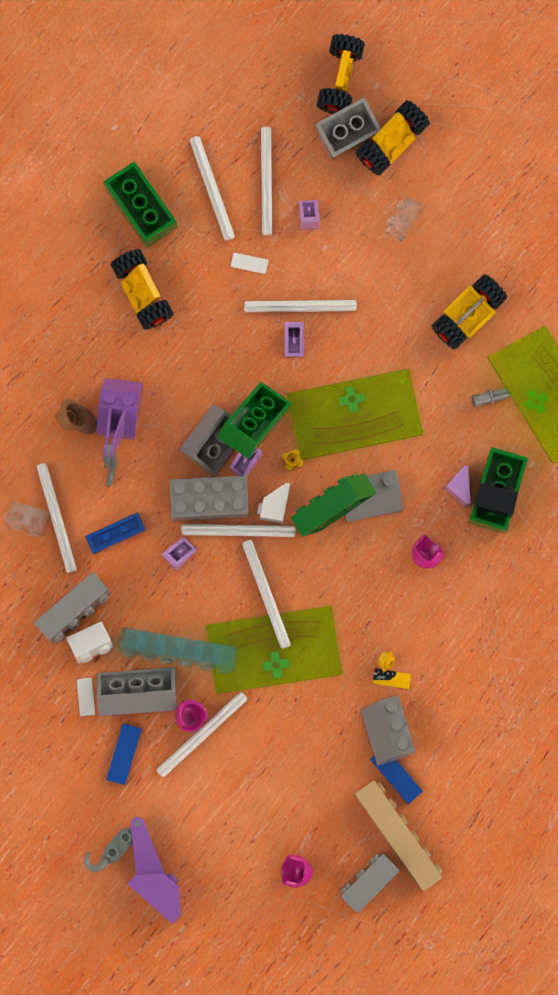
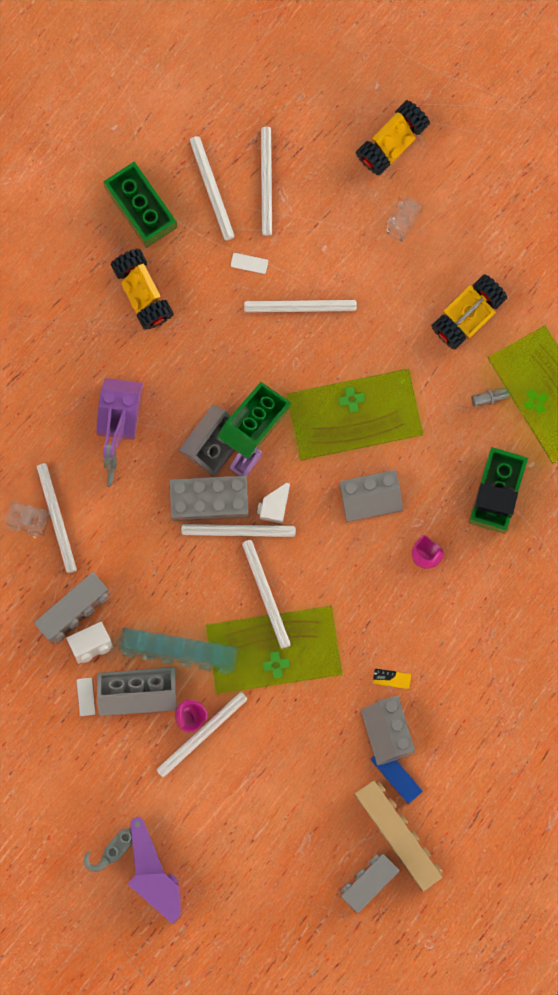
medium nougat piece [55,399,97,434] -> none
blue tile [85,512,146,555] -> none
blue tile [106,723,142,785] -> none
lavender slope [162,537,197,571] -> none
dark pink hair [281,855,313,888] -> none
yellow plate [282,449,304,471] -> none
lavender slope [285,322,304,357] -> none
green brick [291,473,377,537] -> none
lavender slope [299,200,320,230] -> none
light grey slope [315,98,381,159] -> none
black plate [317,34,365,114] -> none
yellow plate [377,651,395,672] -> none
lavender slope [445,466,471,507] -> none

